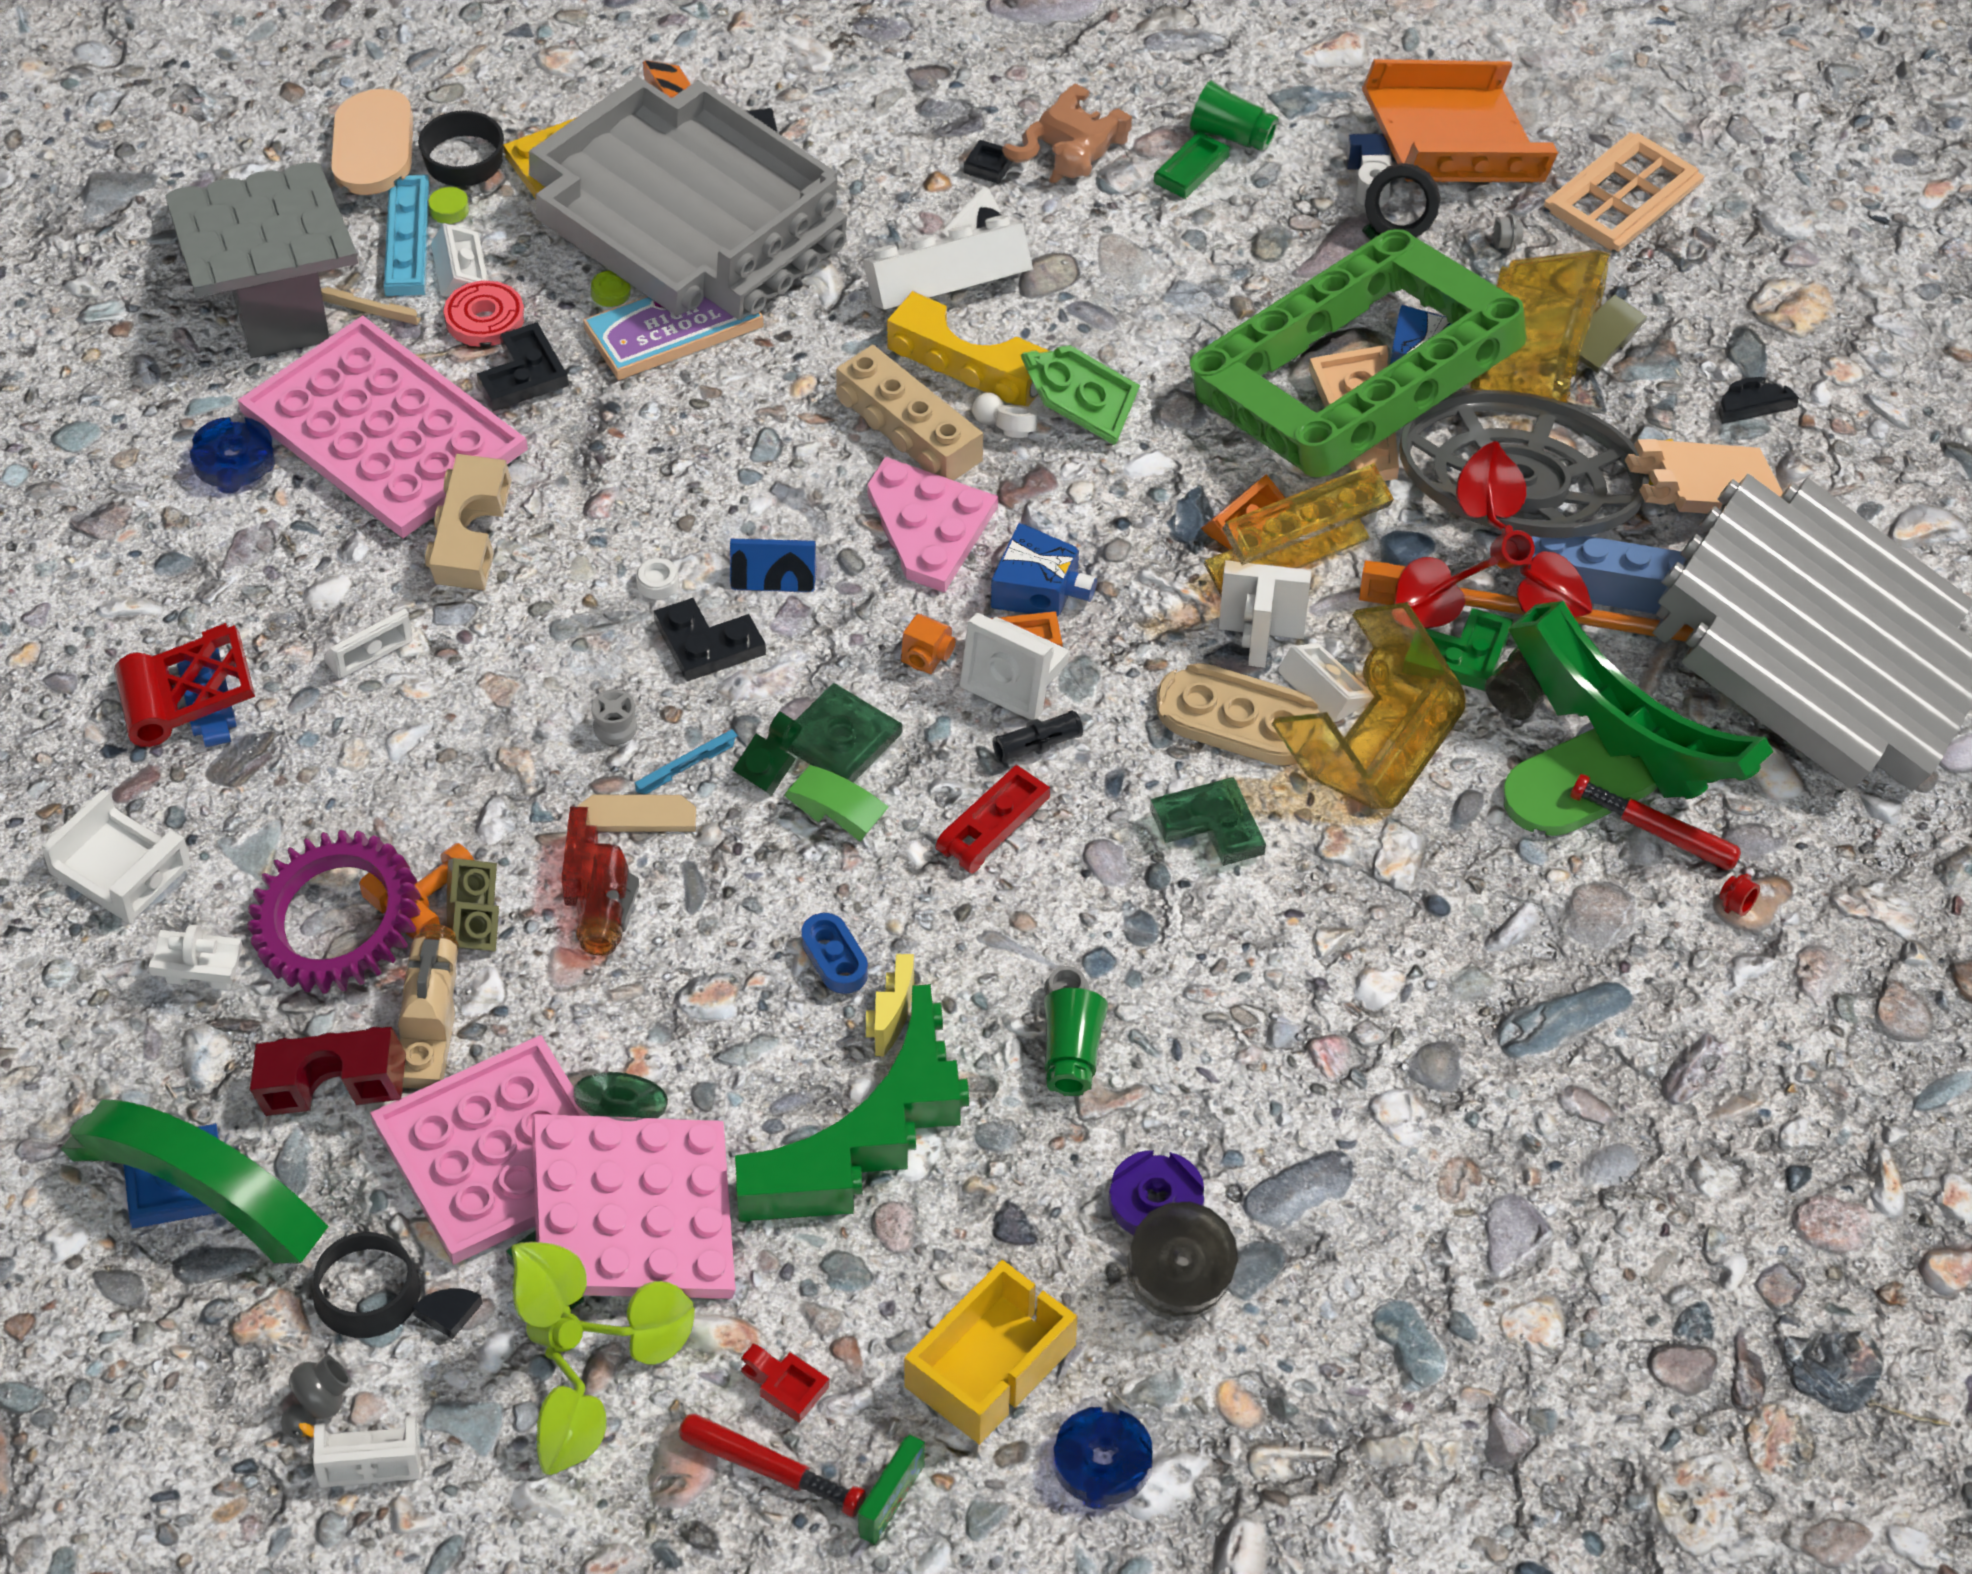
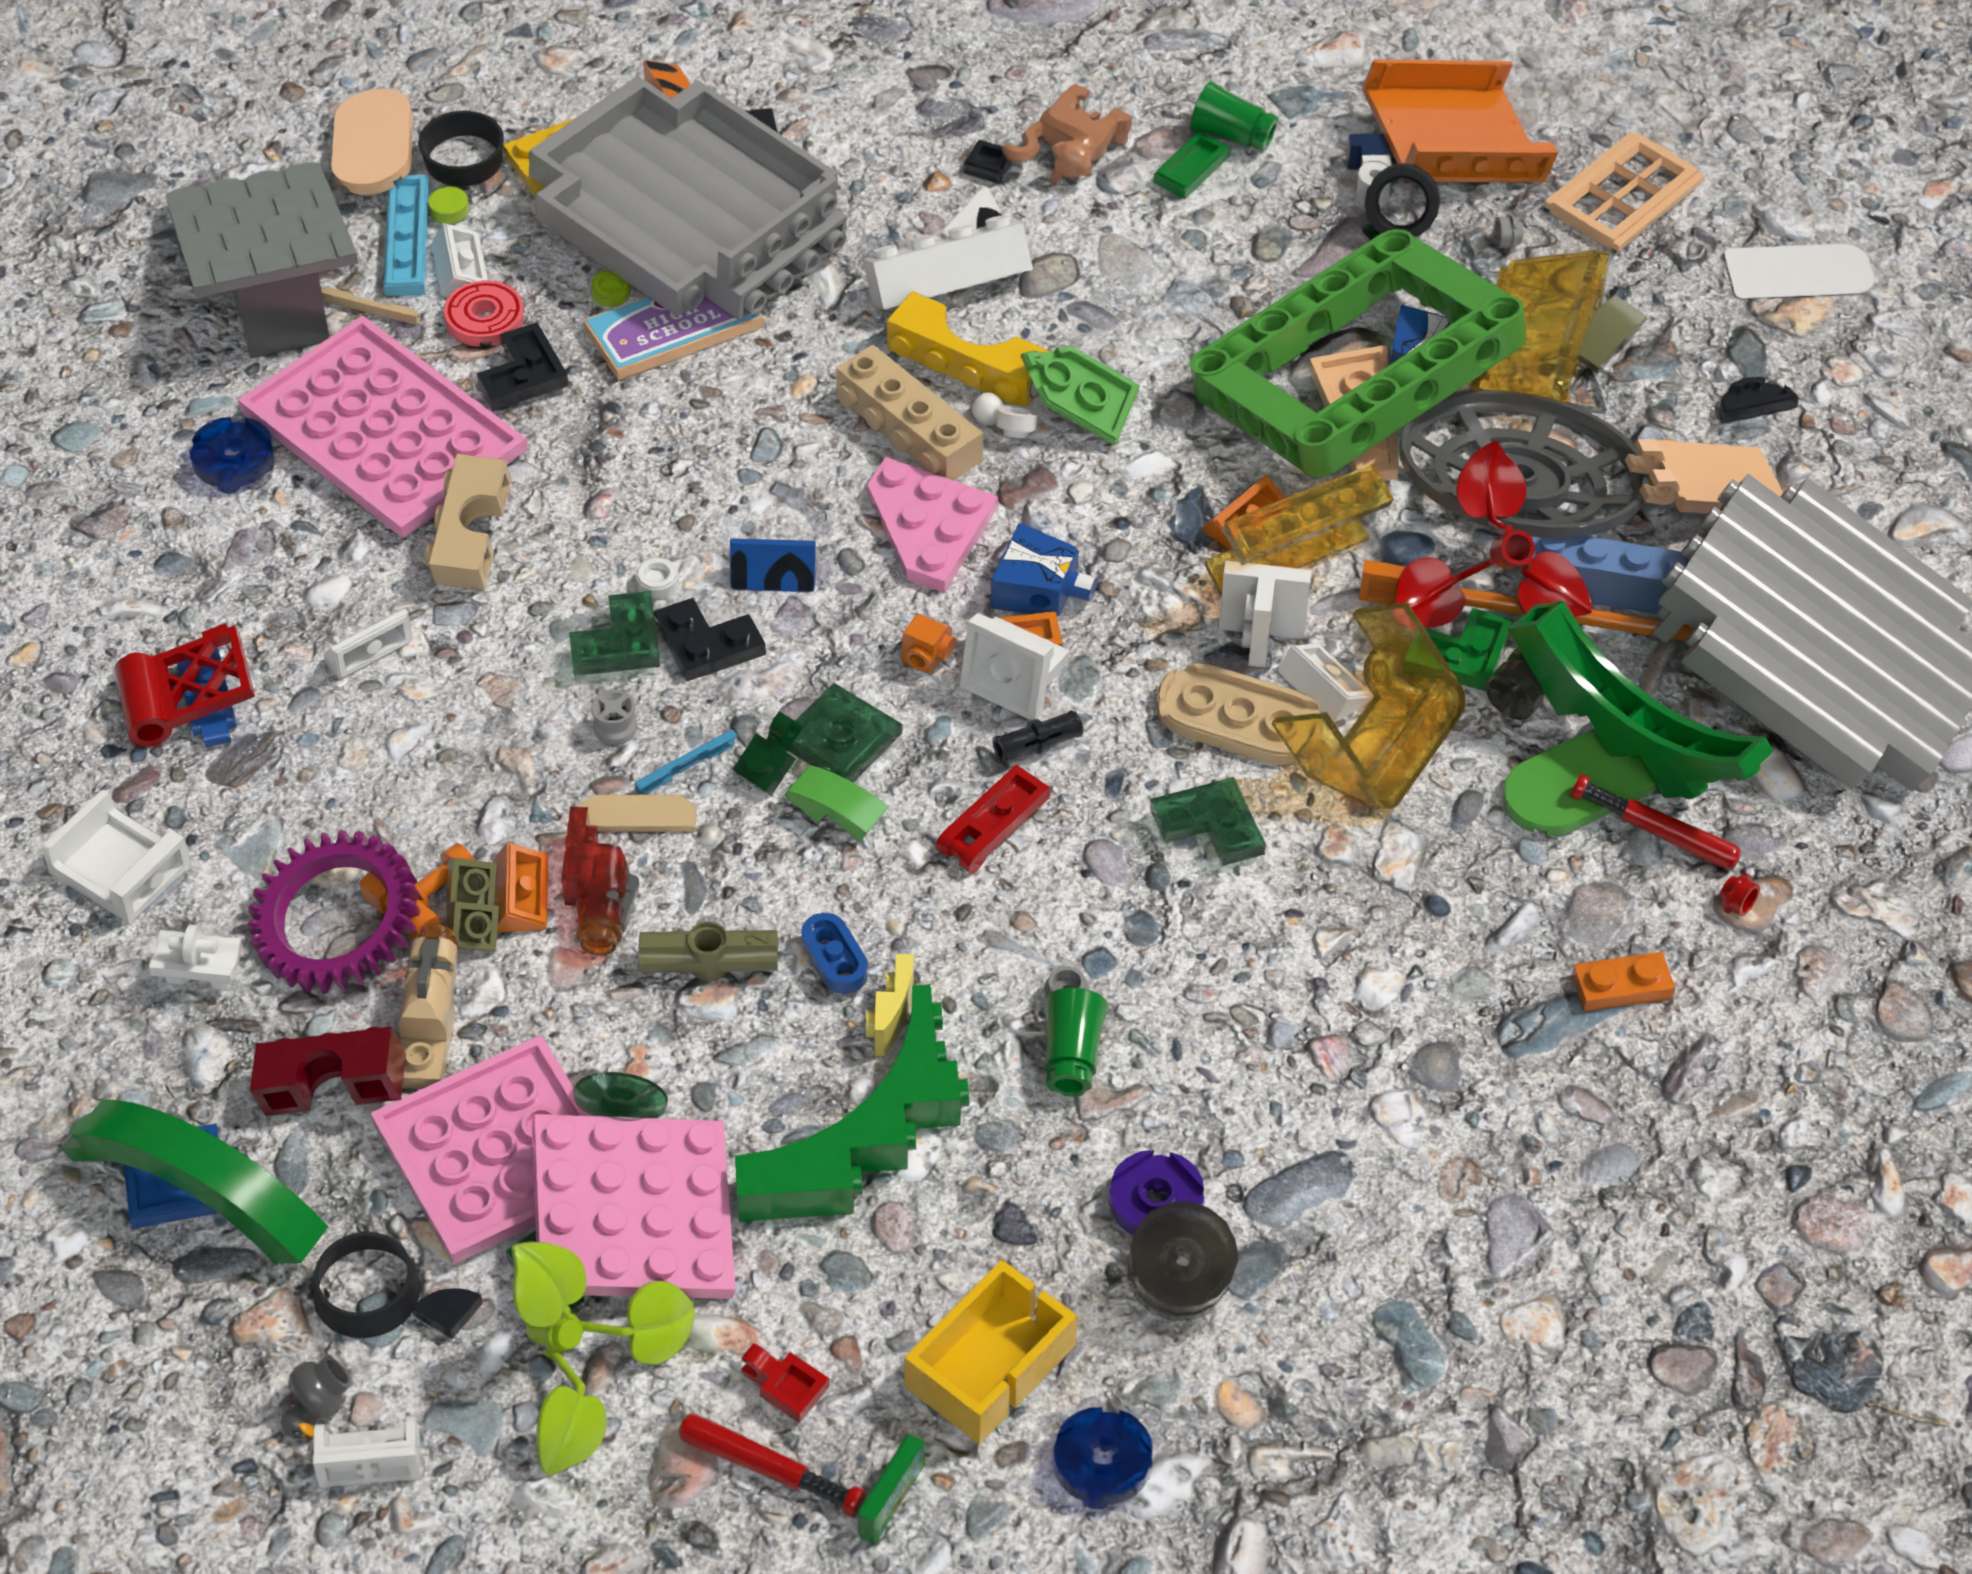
none -> orange slope [493,842,548,932]
none -> clear green plate [569,591,660,676]
none -> olive piece [638,921,778,982]
none -> orange plate [1572,952,1675,1012]
none -> white sticker [1724,244,1874,299]

